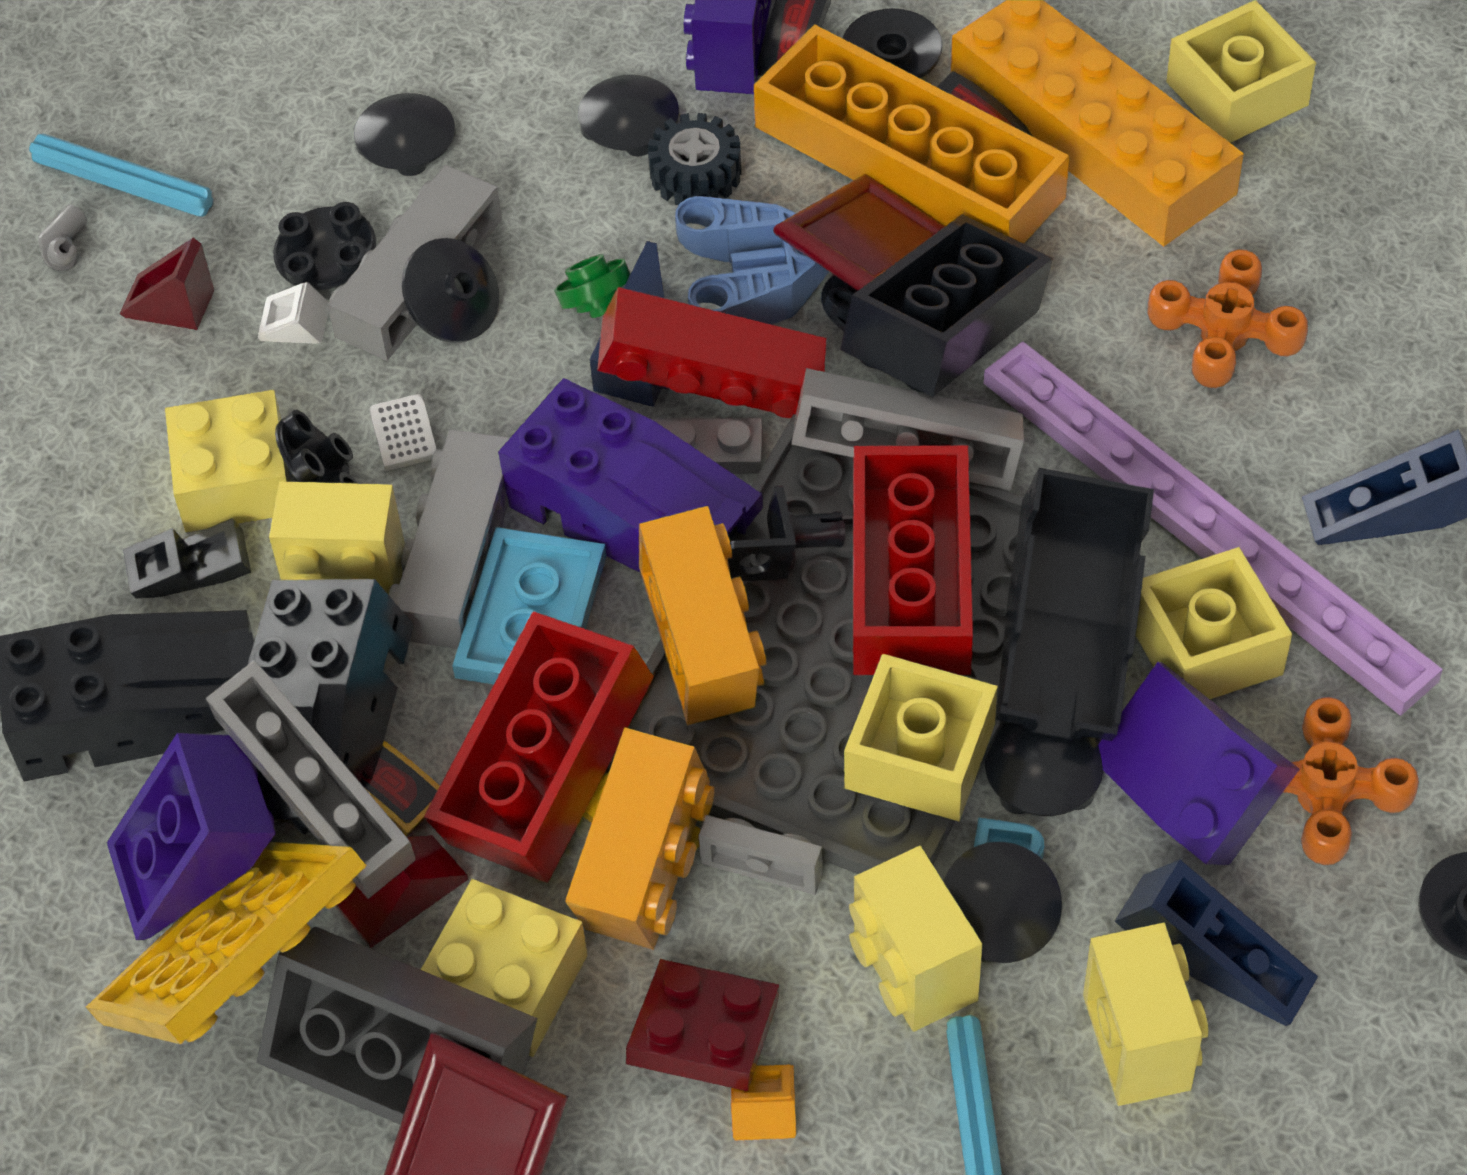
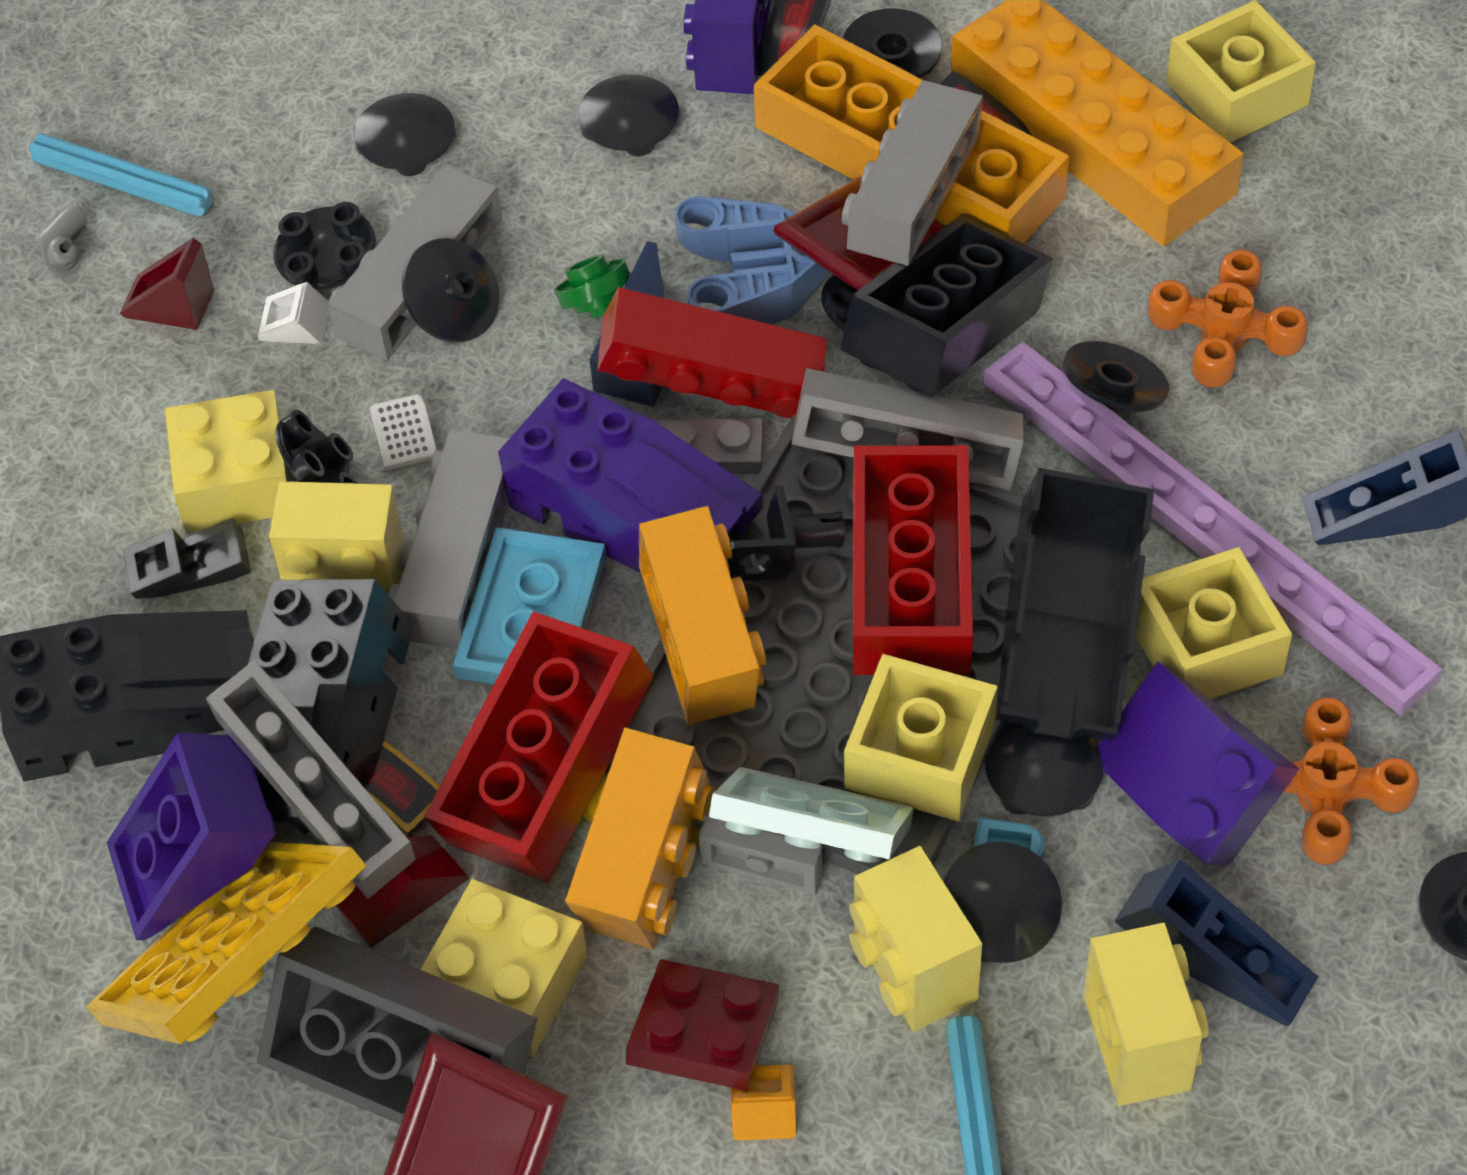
black wheel [648,113,742,206] -> none
none -> light aqua plate [709,767,914,863]
none -> light grey brick [841,80,983,266]
none -> black dish [1063,341,1169,412]

